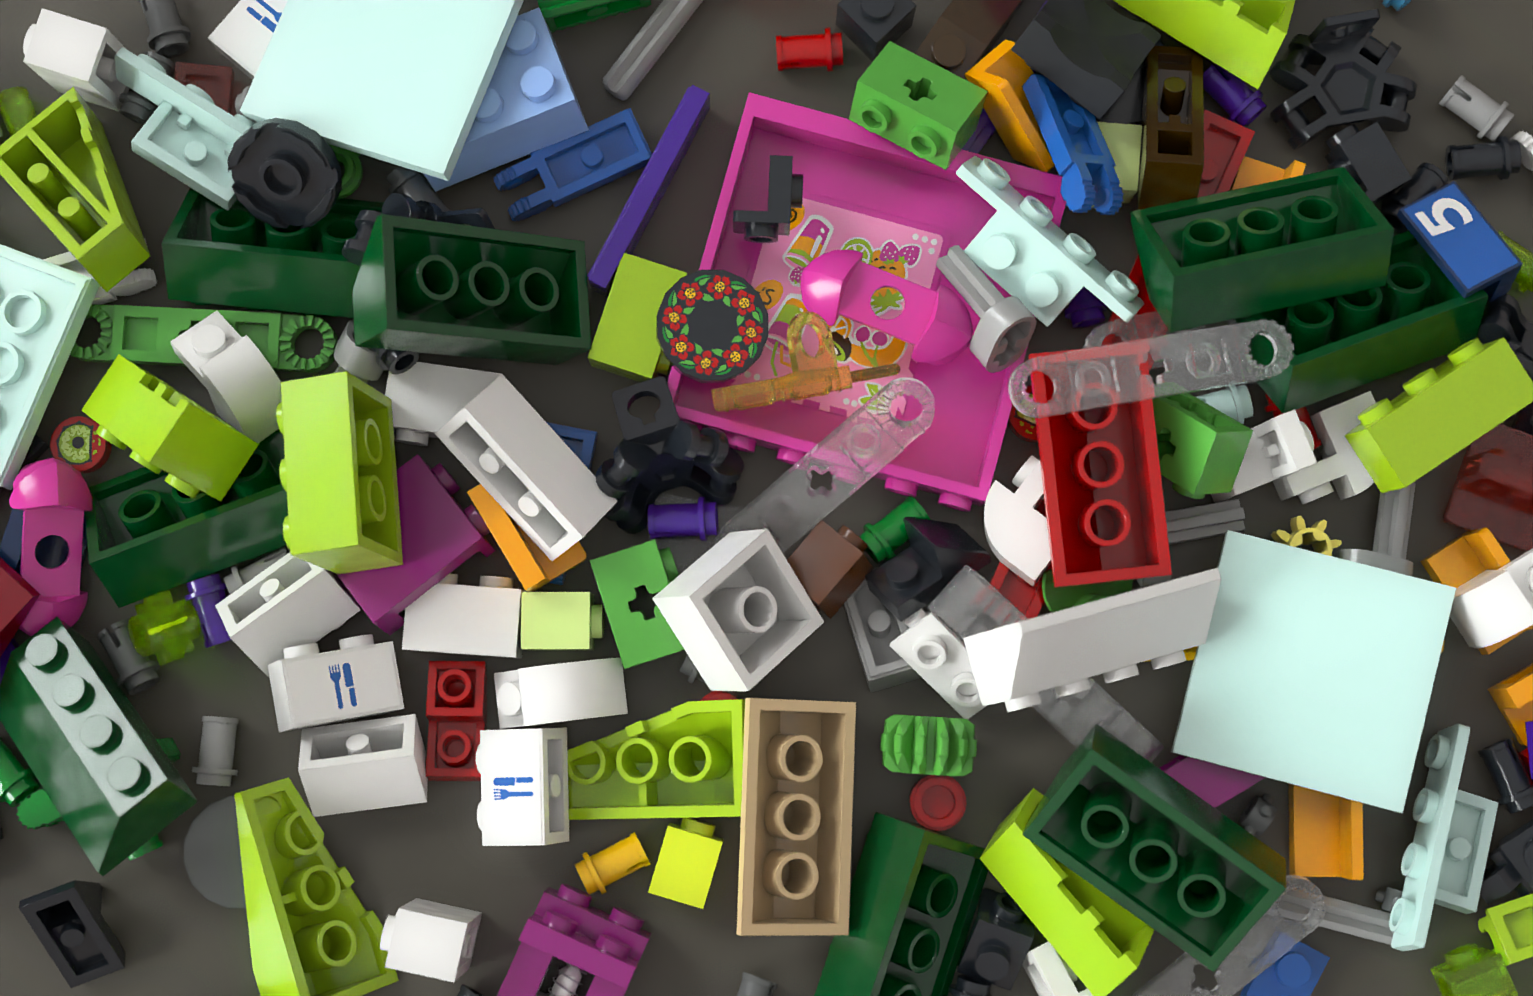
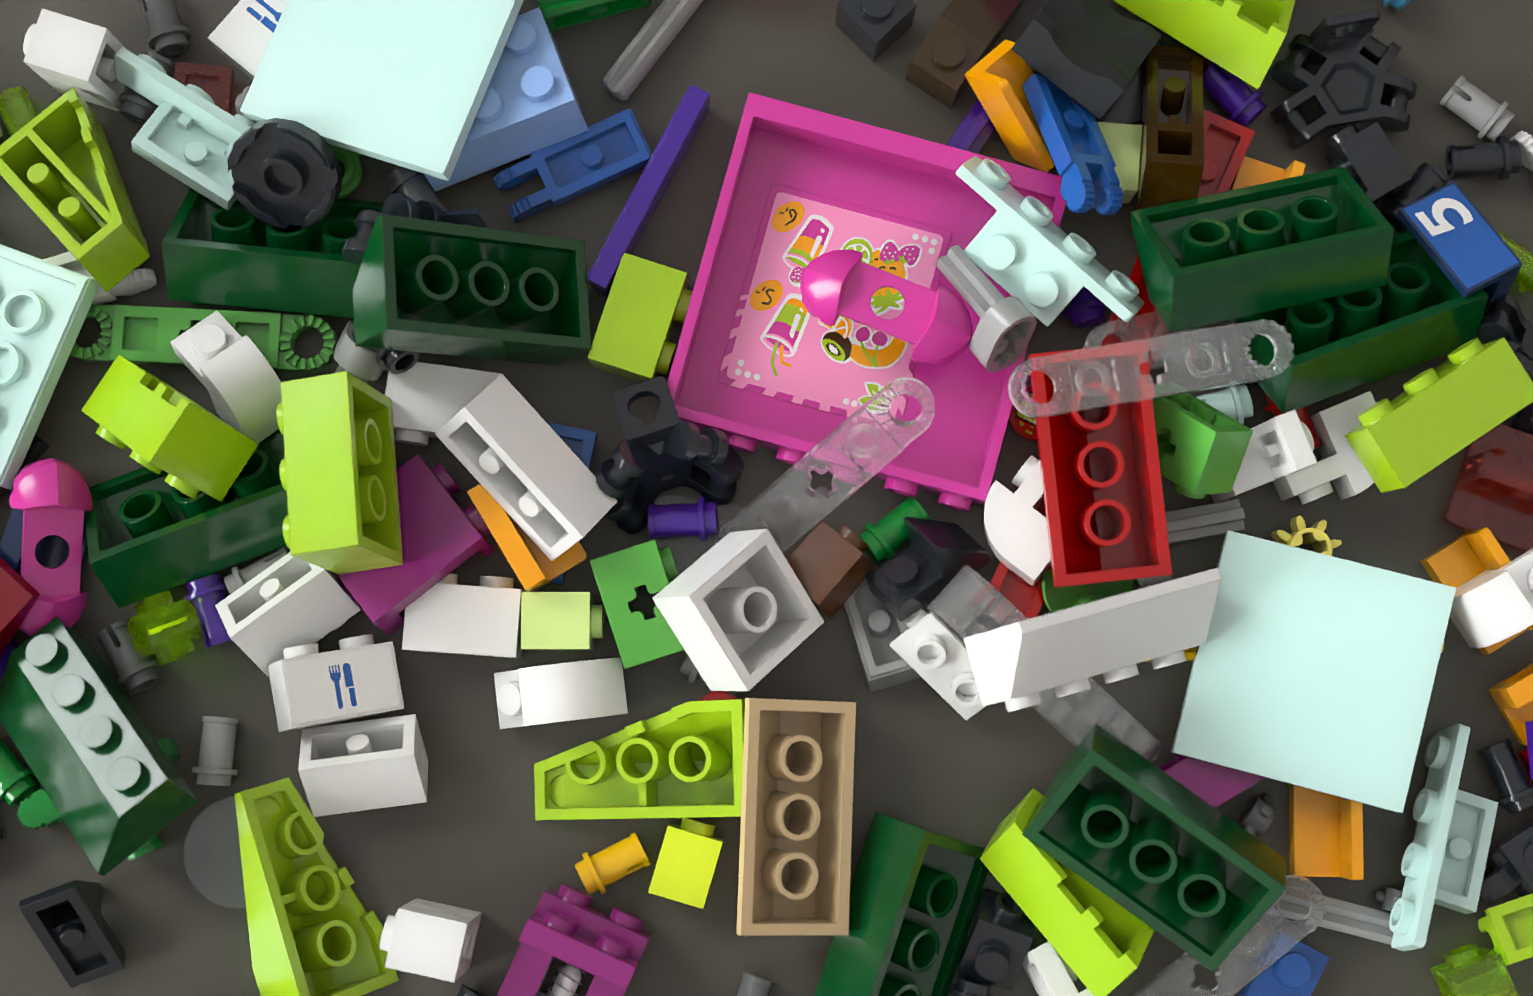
tile [50,416,112,474] -> none
red slope [426,661,487,781] -> none
white brick [476,727,569,846] -> none
tile [656,270,768,383] -> none
clear yellow piece [711,311,901,413] -> none
black bracket [733,155,803,243] -> none
red pin [776,27,844,72] -> none
bright green brick [849,41,988,170] -> none
bright green gear [880,714,977,776] -> none
red tile [909,775,966,831] -> none
light grey piece [1337,483,1416,577] -> none

